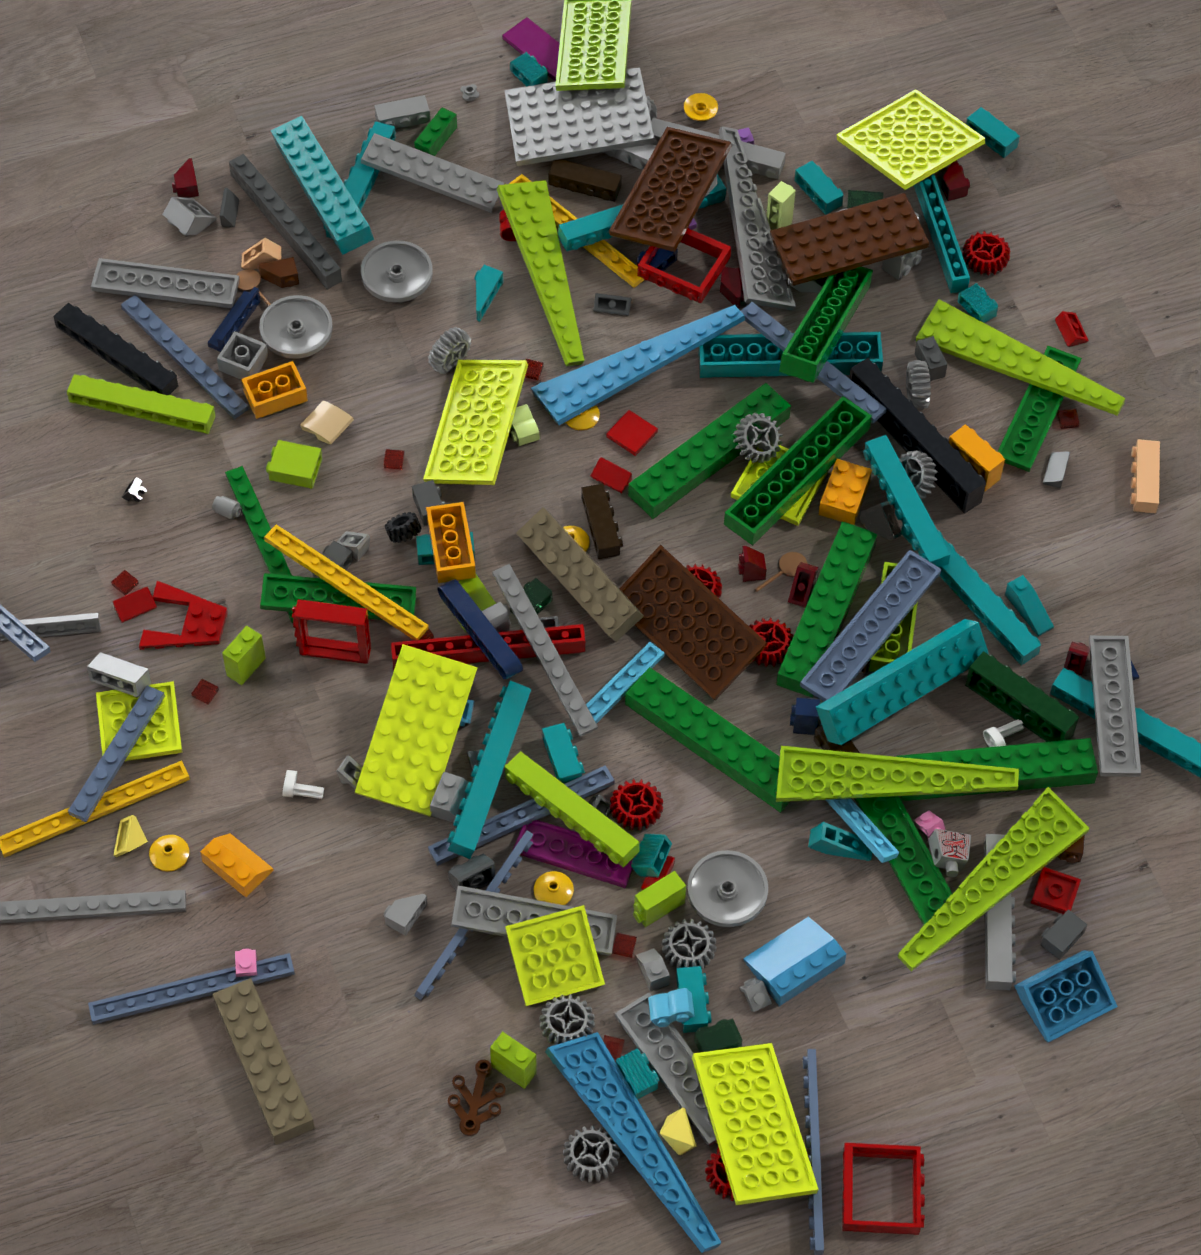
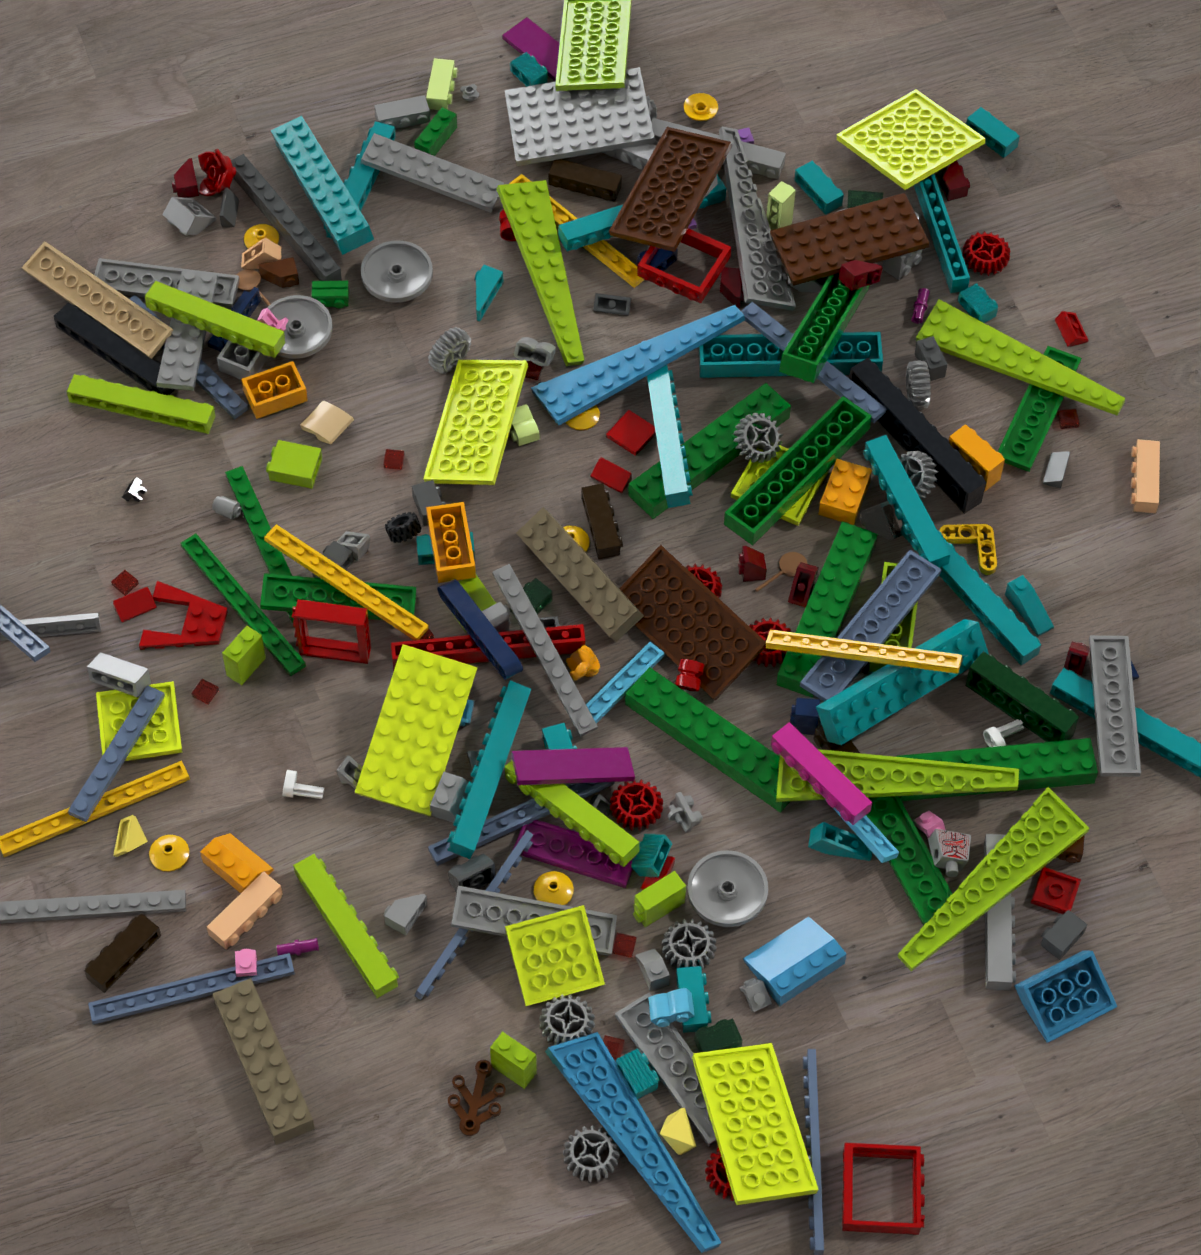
none -> tan plate [22,241,173,359]
none -> dark brown brick [84,913,161,993]
none -> lime brick [145,281,285,358]
none -> light grey plate [157,270,218,391]
none -> green plate [180,533,306,677]
none -> red brick [198,148,236,196]
none -> light nougat brick [207,871,283,950]
none -> yellow dish [244,224,279,249]
none -> bright pink bracket [257,307,288,331]
none -> magenta pin [277,938,319,956]
none -> lime brick [293,854,399,998]
none -> green brick [312,281,349,309]
none -> yellowish green brick [426,58,458,110]
none -> magenta tile [511,747,635,785]
none -> light grey brick [514,337,556,366]
none -> light orange hair [566,645,600,681]
none -> brick [647,365,693,508]
none -> light grey hips [667,792,703,833]
none -> red wheel [675,659,705,692]
none -> yellow plate [766,630,962,674]
none -> dark pink brick [771,722,872,825]
none -> dark red slope [838,260,883,291]
none -> magenta pin [911,288,930,324]
none -> yellow beam [939,524,997,575]

